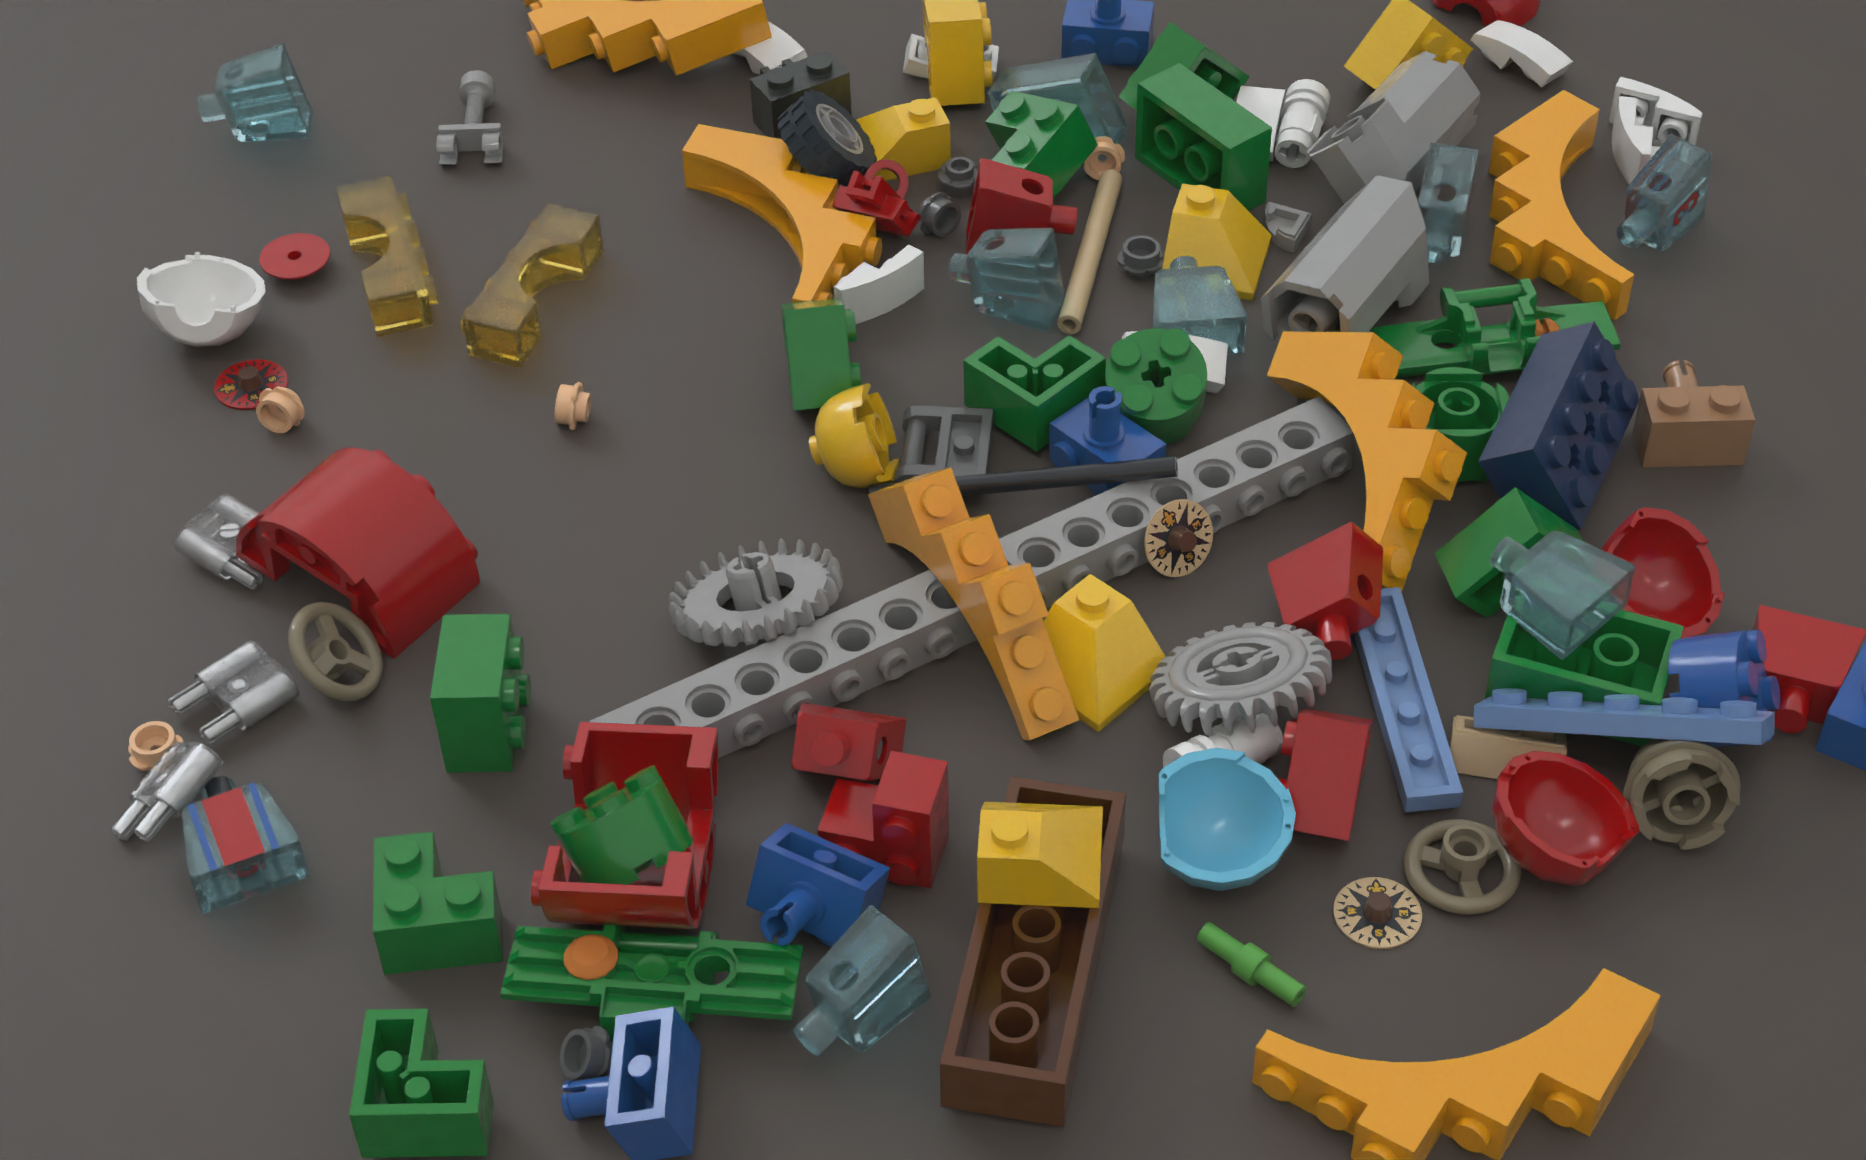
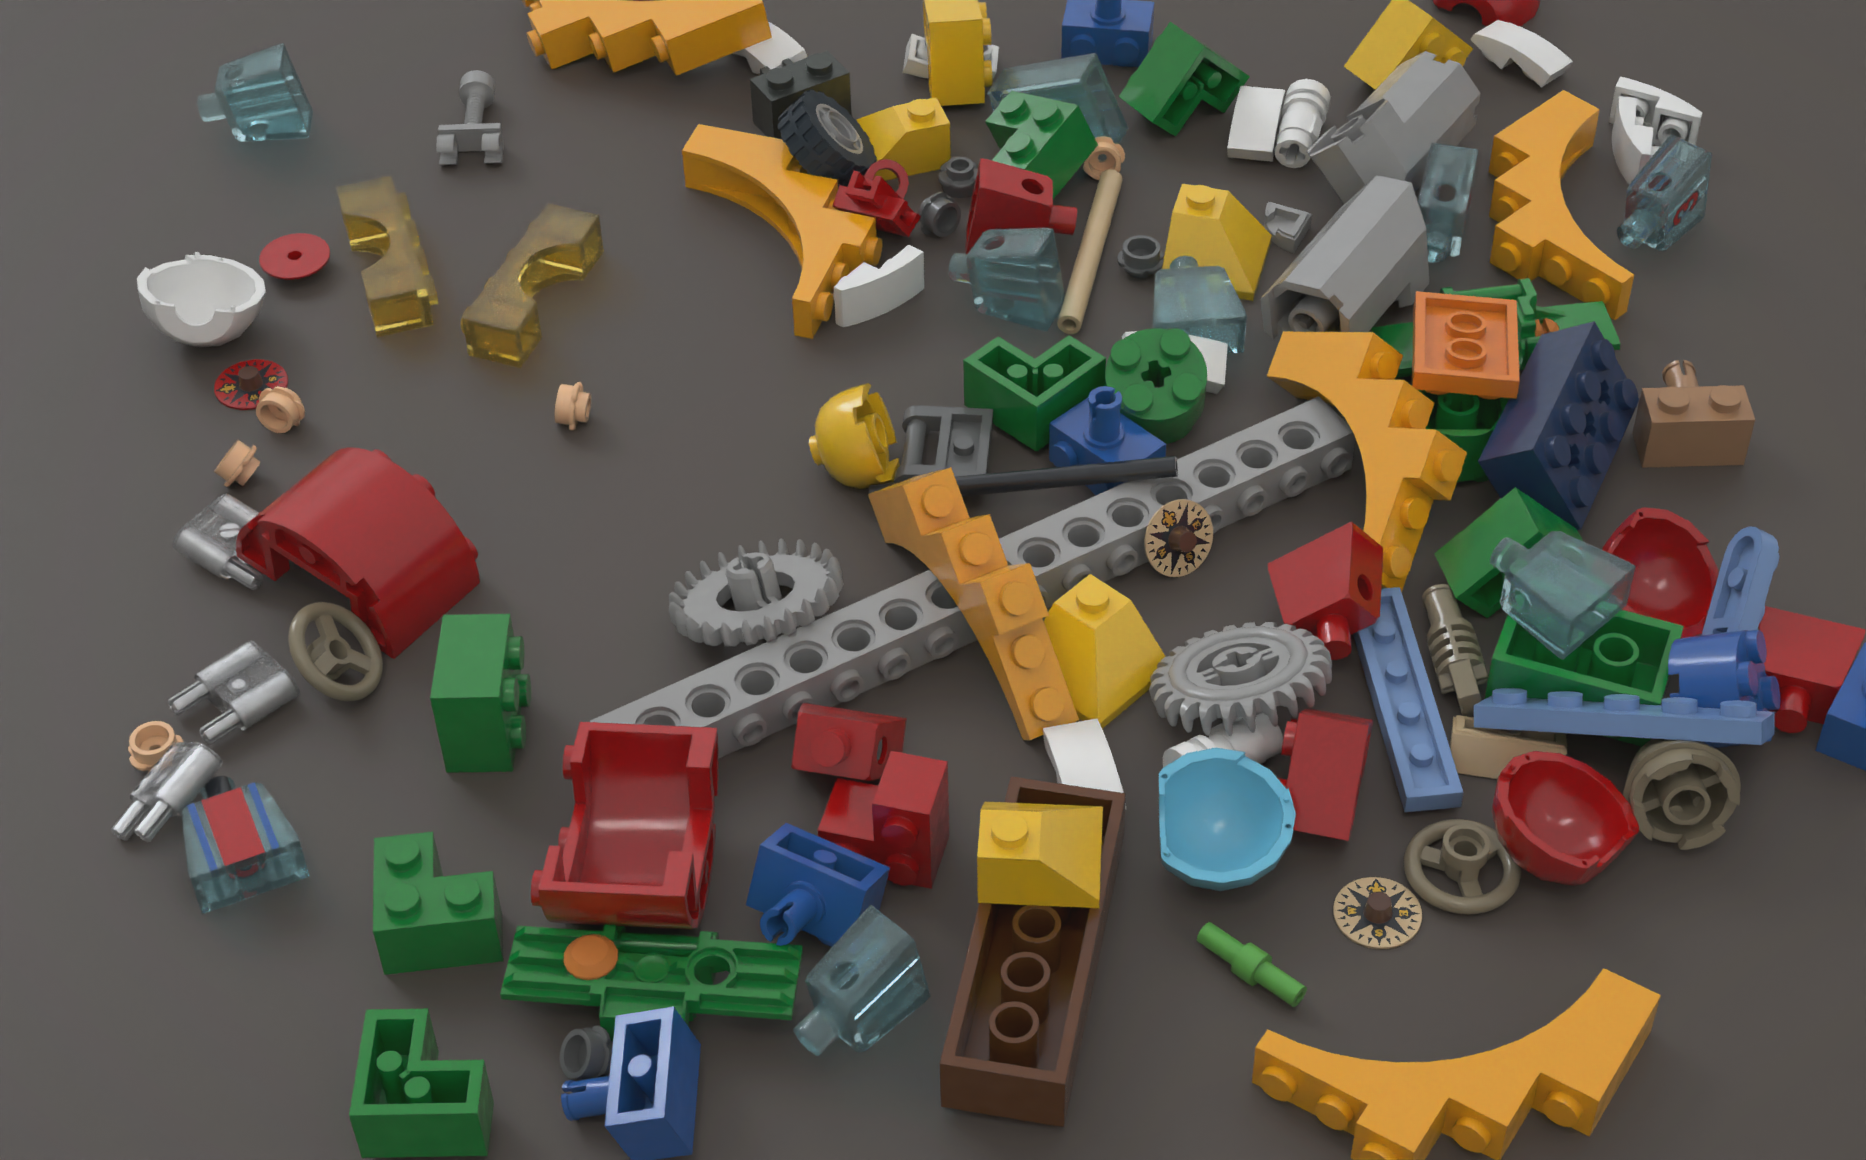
green brick [550,766,693,885] -> none
green brick [780,298,861,410] -> none
green brick [1135,63,1272,211] -> none
none -> light nougat plate [214,440,260,487]
none -> white slope [1043,718,1126,809]
none -> orange plate [1412,291,1520,400]
none -> dark tan hinge [1422,584,1489,717]
none -> medium blue plate [1702,526,1779,635]

